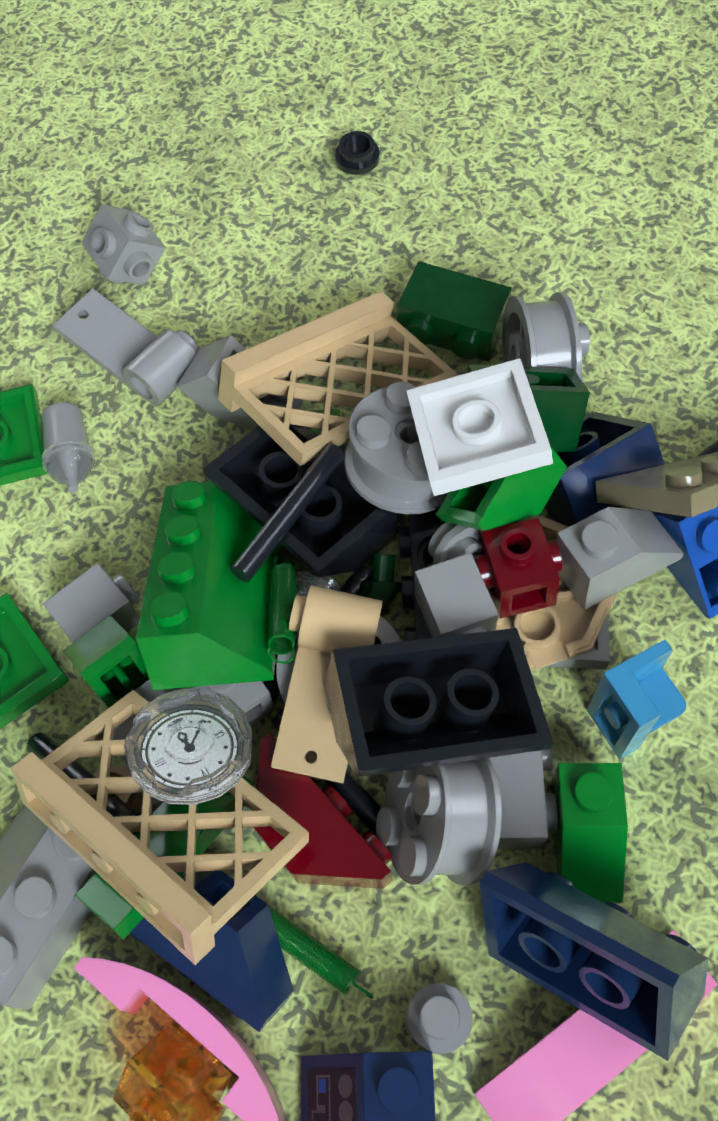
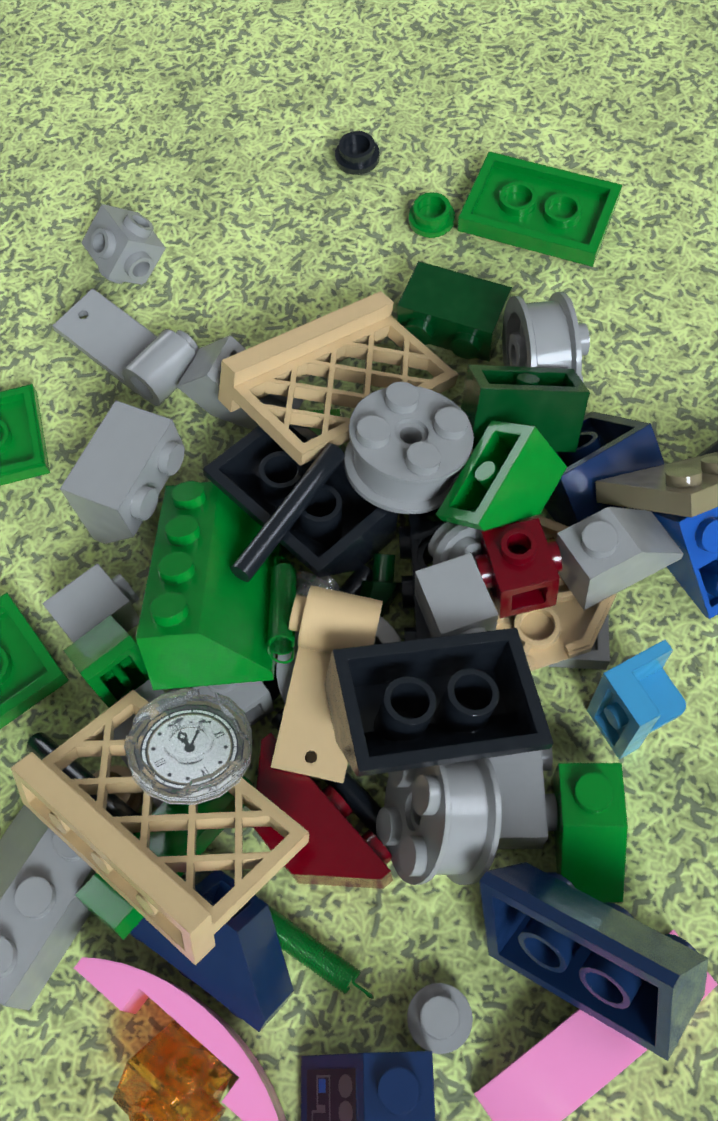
piece [41,402,95,493] -> none
white plate [406,358,553,496] -> none
none -> light grey slope [60,400,185,544]
none -> green plate [409,192,455,238]
none -> green plate [458,151,622,267]

